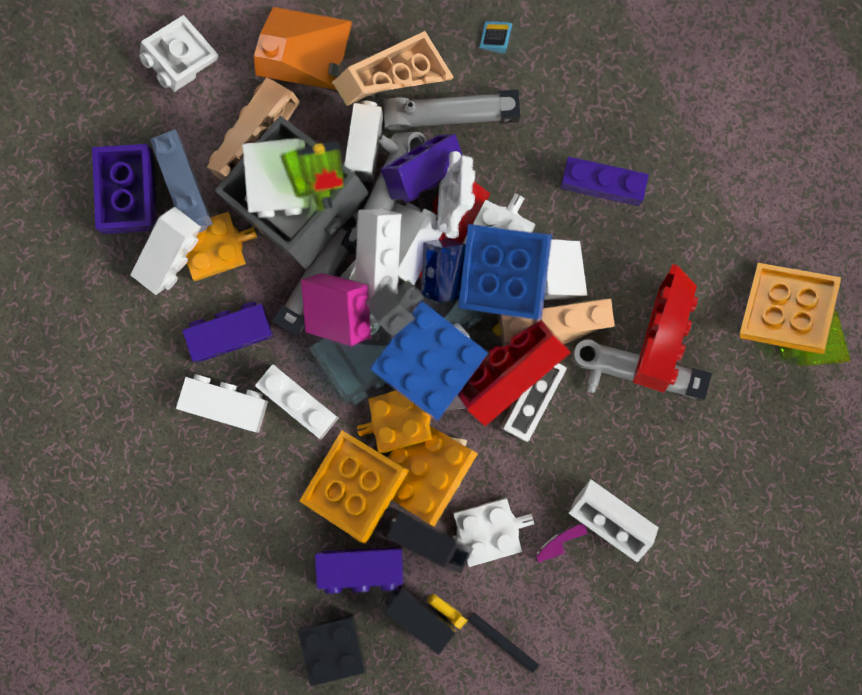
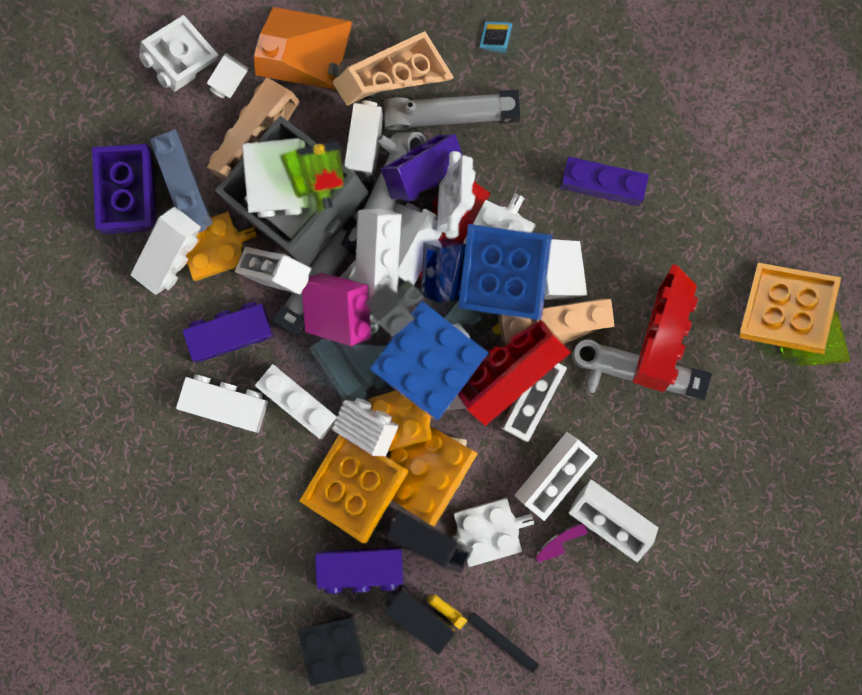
none -> white brick [207,53,248,98]
none -> white brick [235,247,311,294]
none -> white brick [332,398,398,456]
none -> white brick [514,432,598,521]

